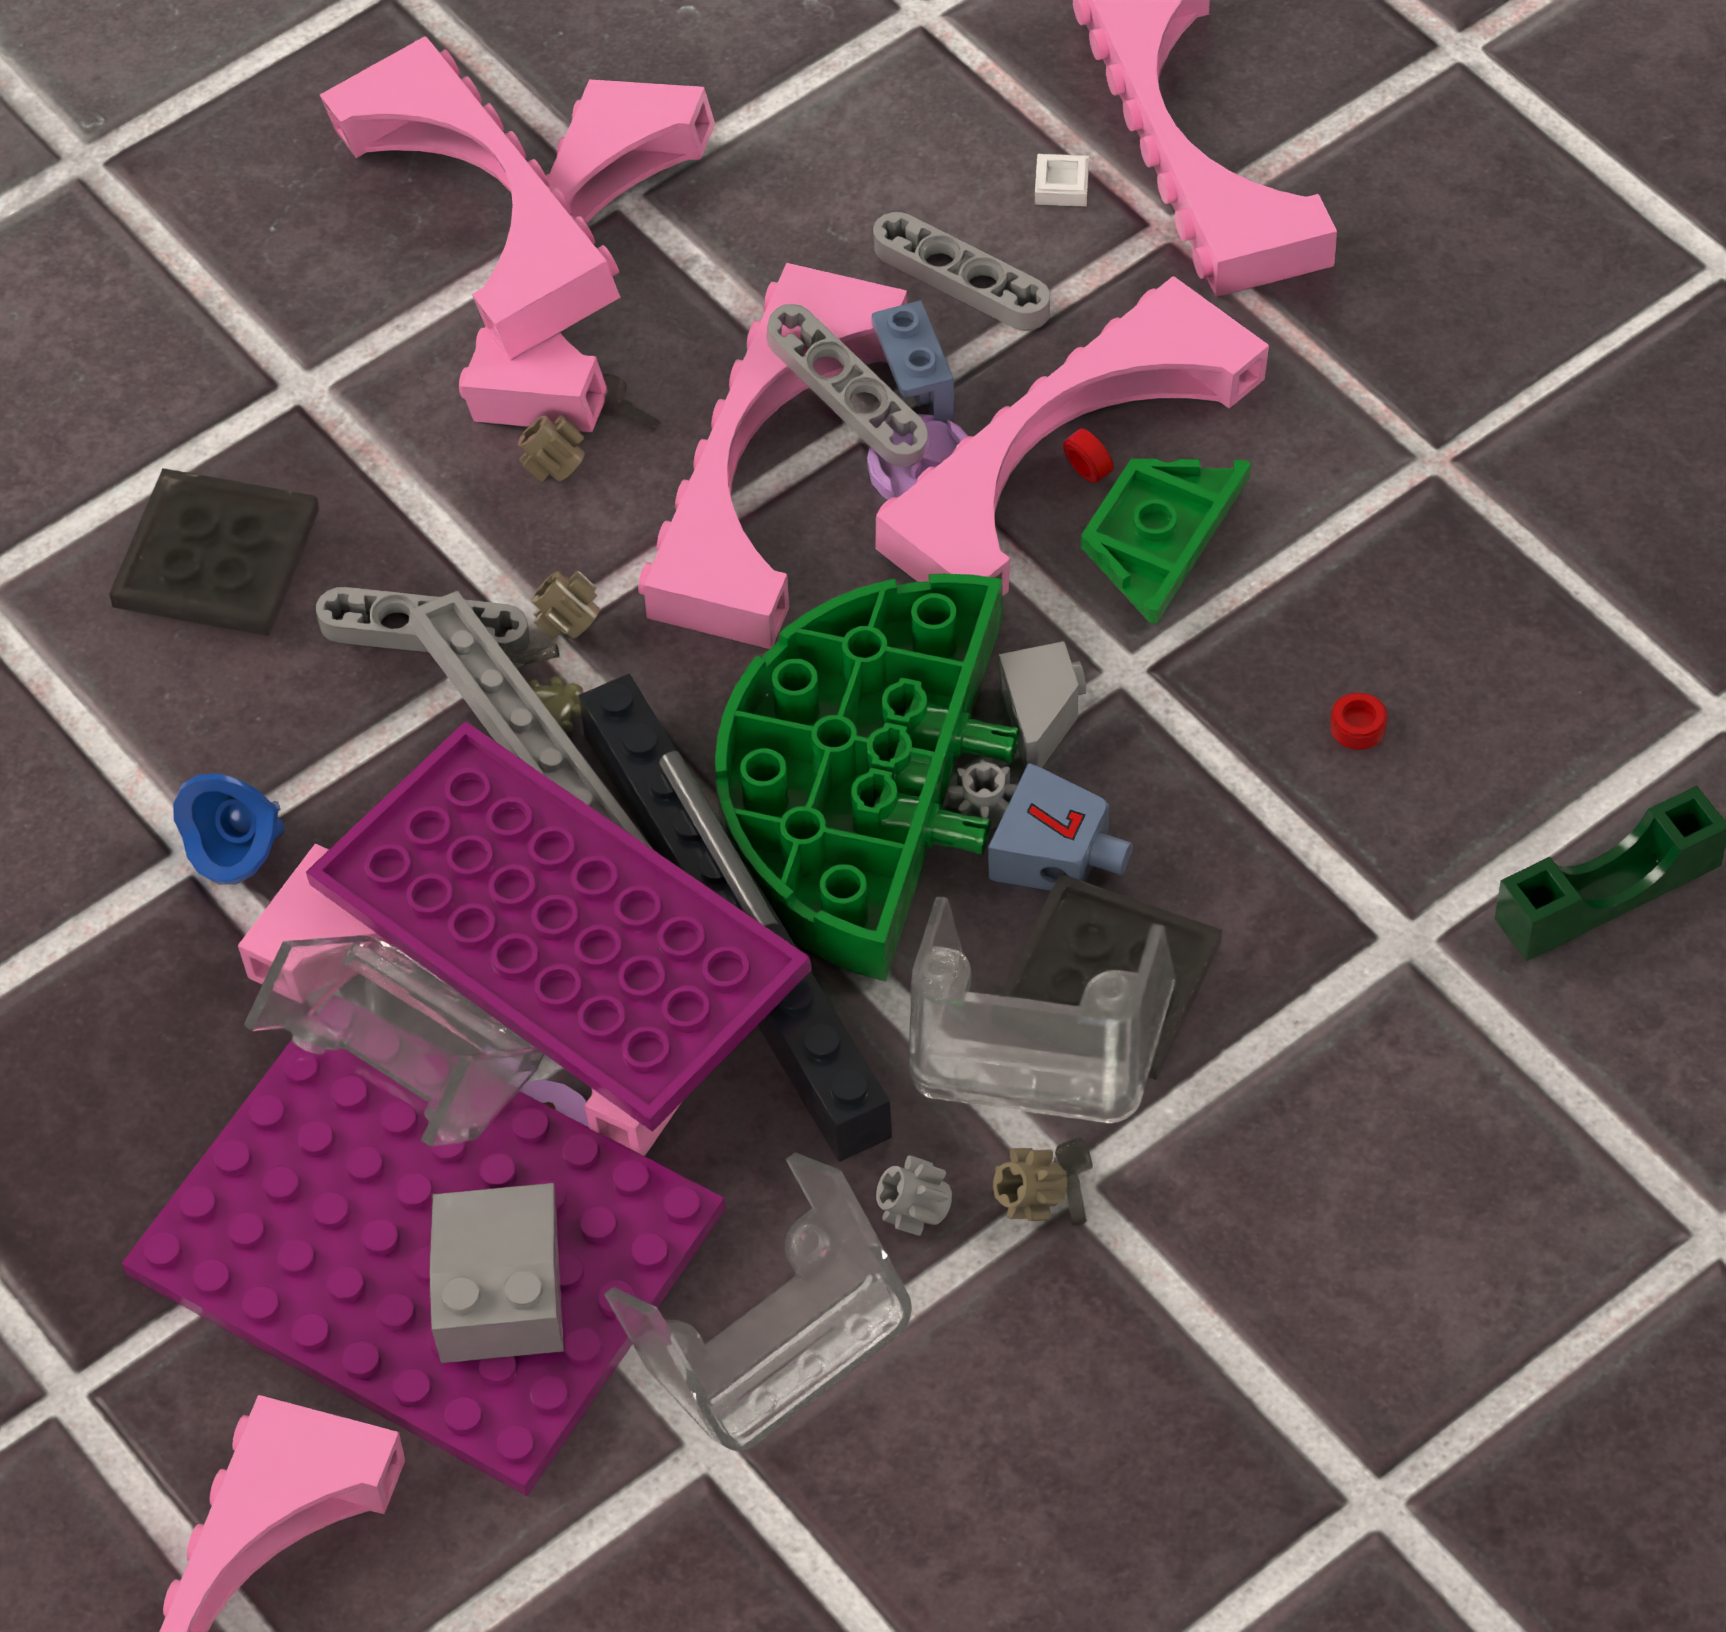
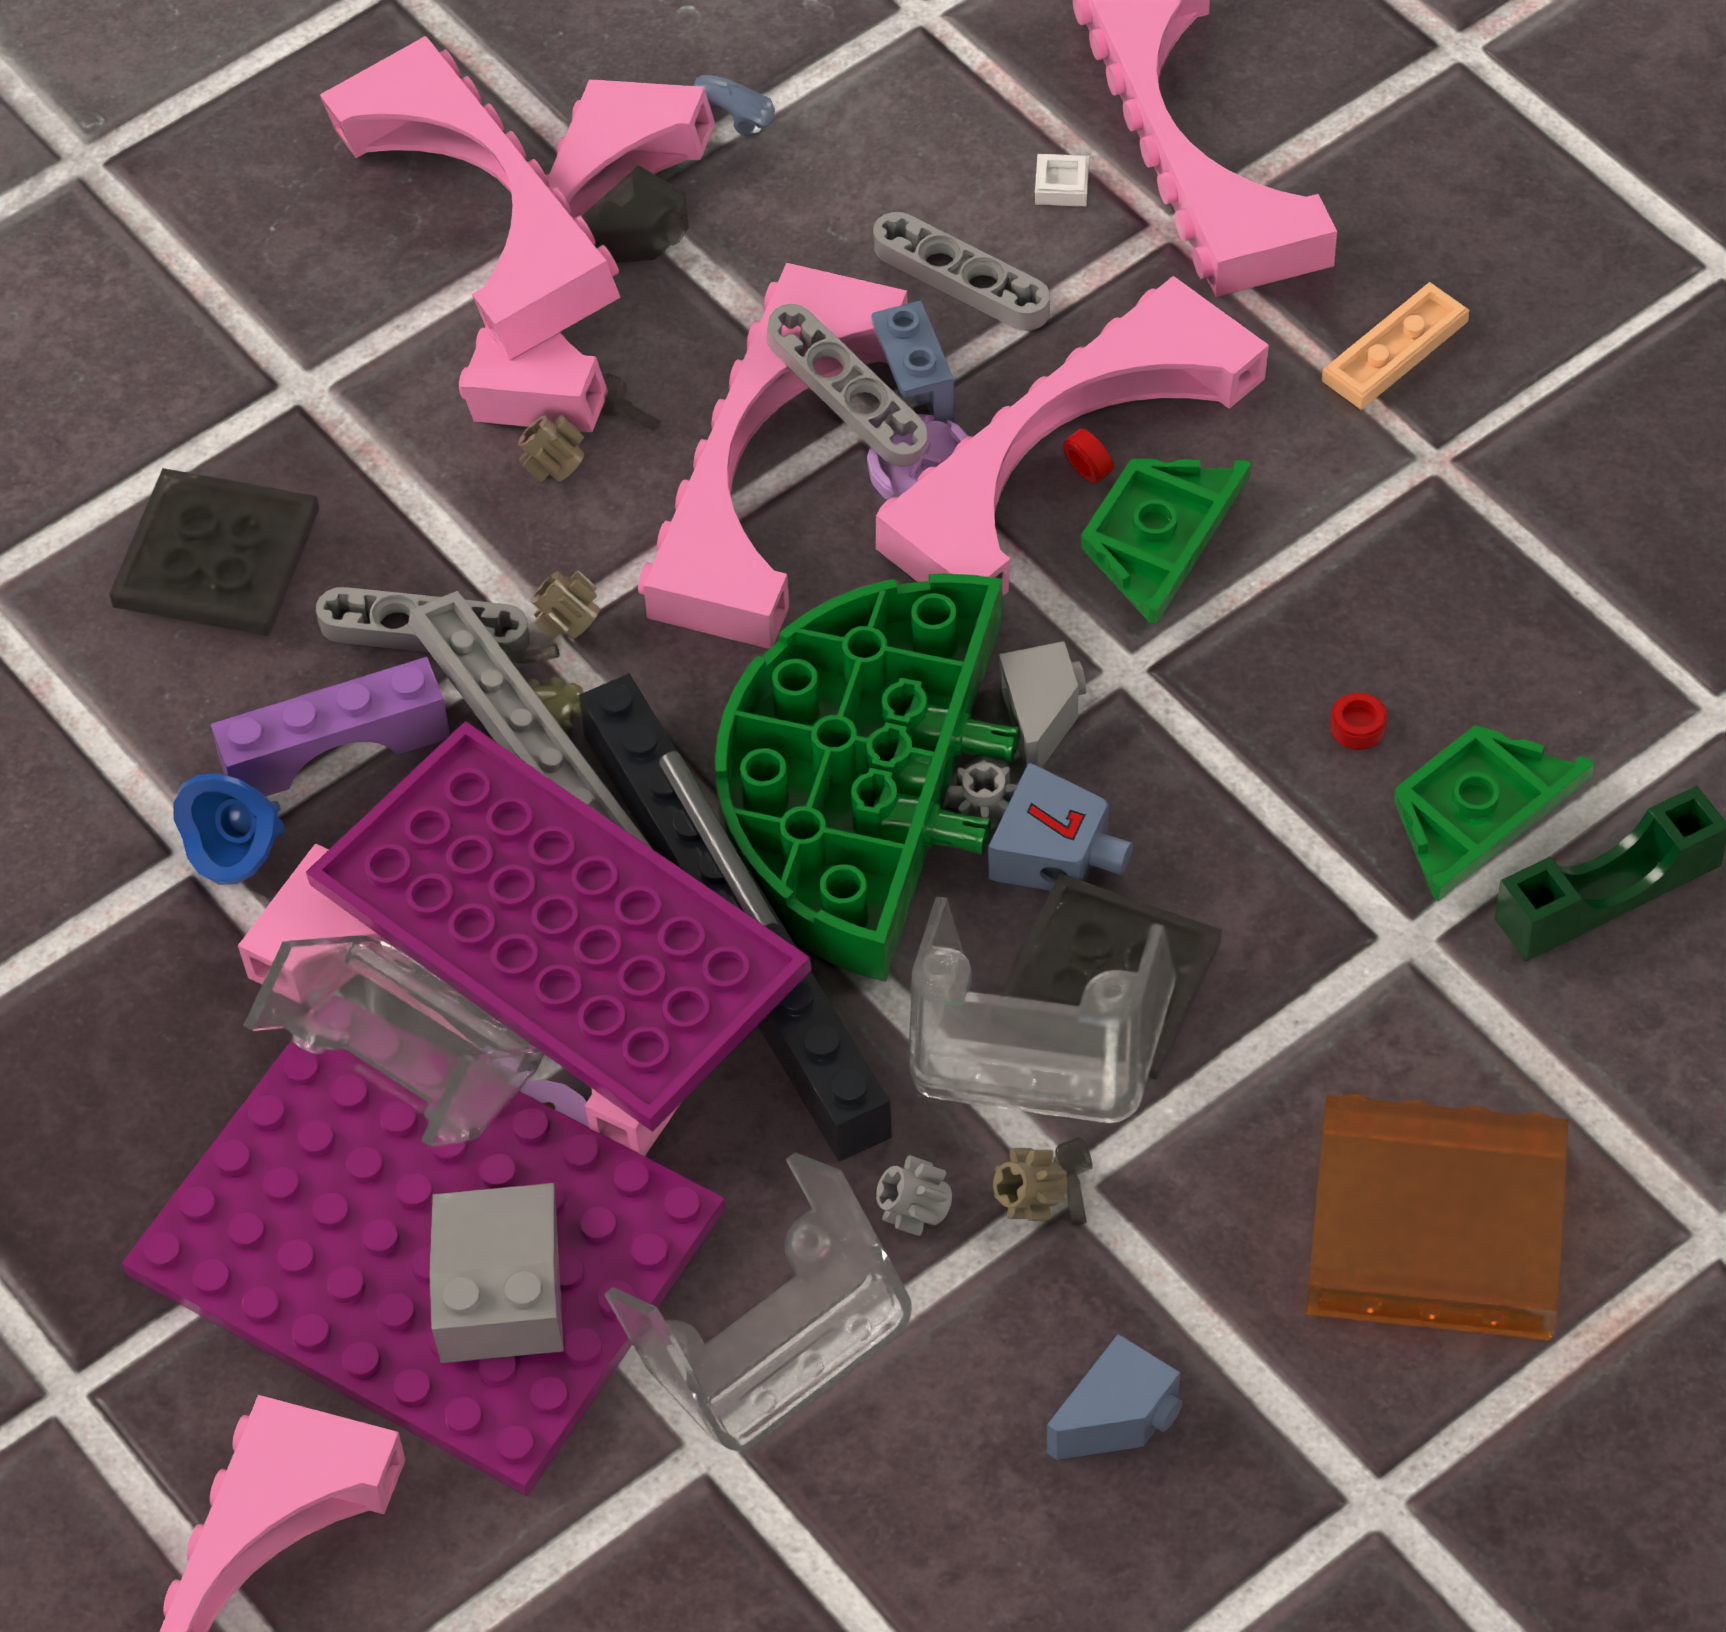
none -> medium lavender arch [211,657,450,797]
none -> clear smoke slope [581,165,689,263]
none -> sand blue piece [693,75,775,136]
none -> sand blue slope [1047,1334,1183,1460]
none -> clear orange panel [1306,1094,1569,1340]
none -> light nougat tile [1322,282,1469,410]
none -> green wing [1394,725,1595,901]

